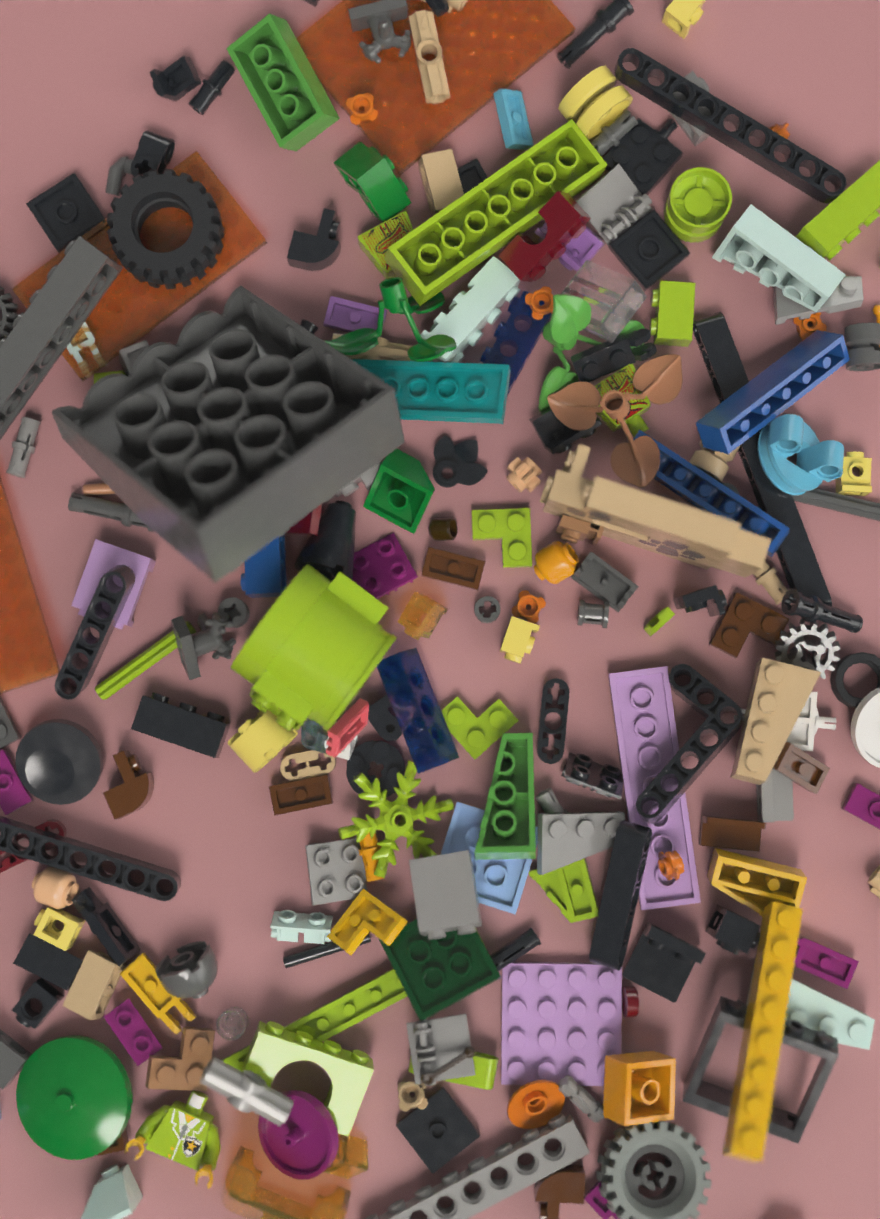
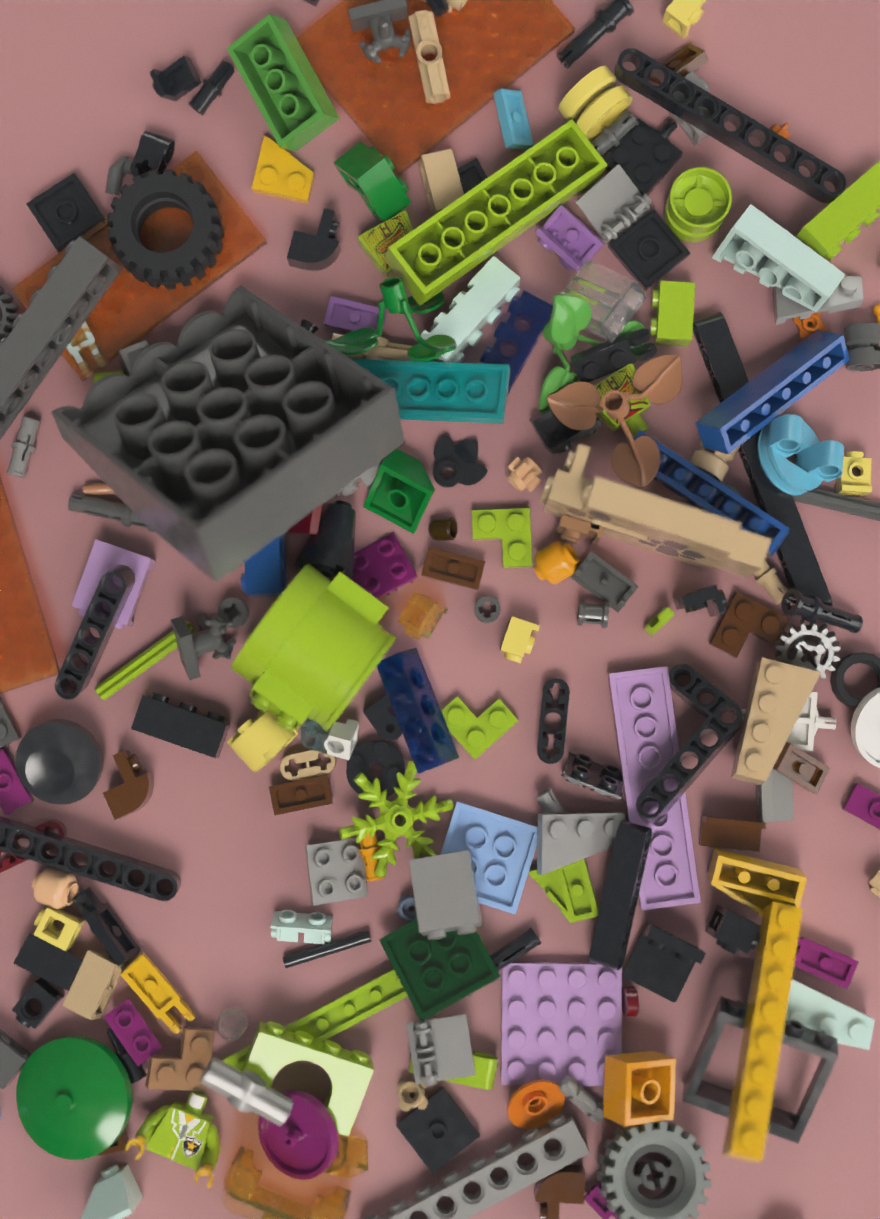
dark grey cylinder [155,941,218,999] -> none
coral tile [326,698,369,758] -> none
yellow plate [326,889,407,956] -> none
orange plate [346,93,378,125] -> none
dark brown hinge [421,1046,475,1086] -> none
bright green wedge [474,733,536,860] -> none
dark red arch [498,191,591,282] -> none
orange plate [512,590,546,624] -> none
orange plate [525,286,553,320] -> none
orange plate [658,851,684,880] -> none
none -> black axle [107,1027,147,1084]
none -> yellow wing [252,136,315,204]
none -> sand blue plate [397,894,417,923]
none -> reddish brown plate [648,43,708,86]

